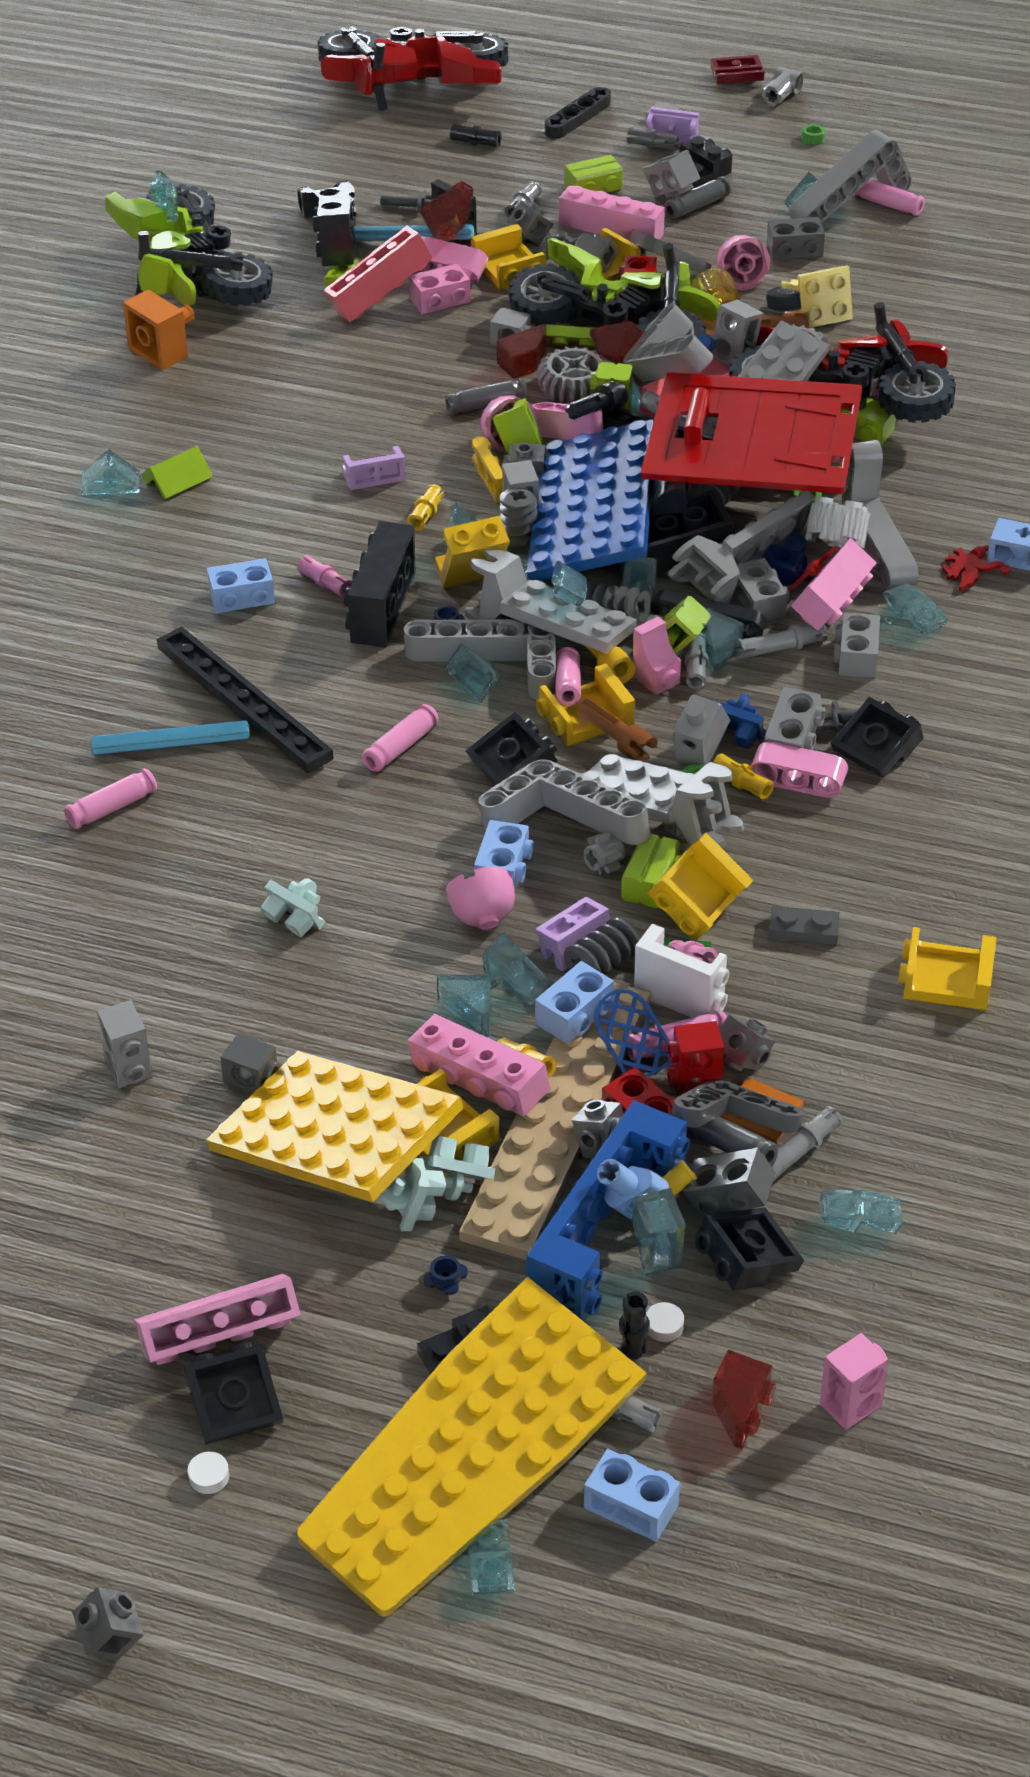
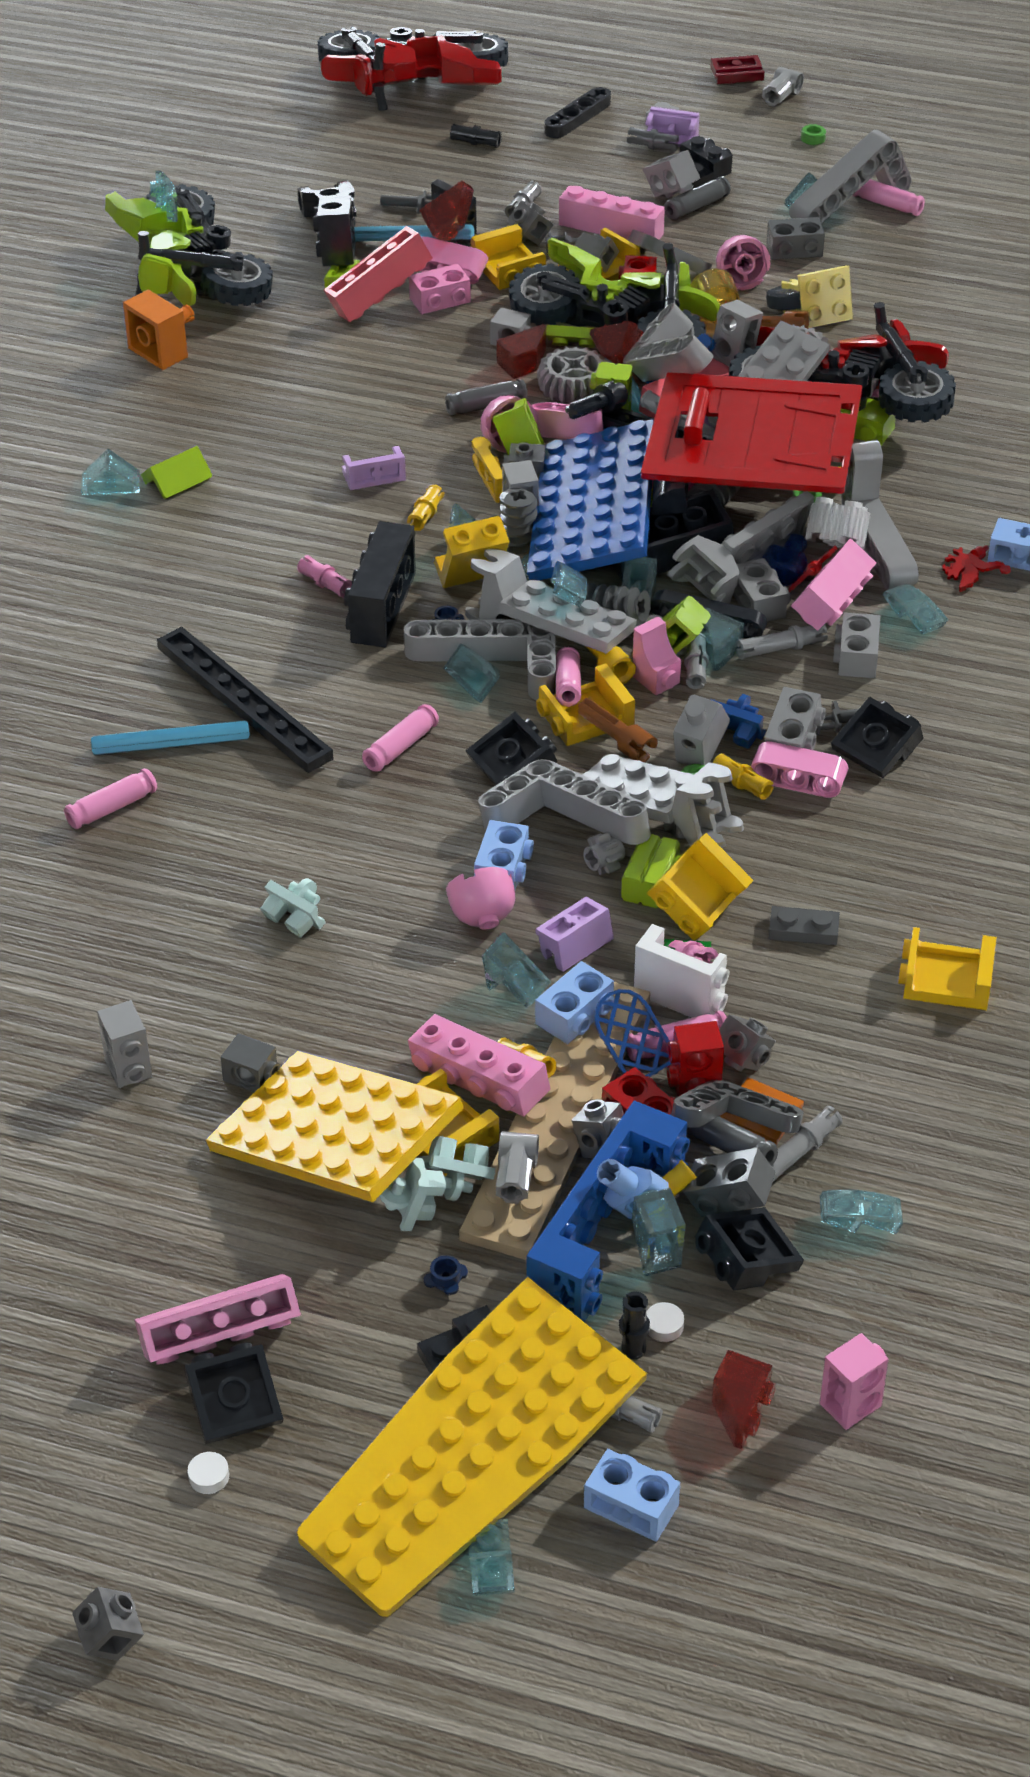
light blue brick [207,558,275,613] -> none
clear light blue slope [436,974,492,1037] -> none
lime brick [564,155,623,193] -> none
dark grey piece [564,918,640,974] -> none
none -> light grey piece [496,1131,539,1204]

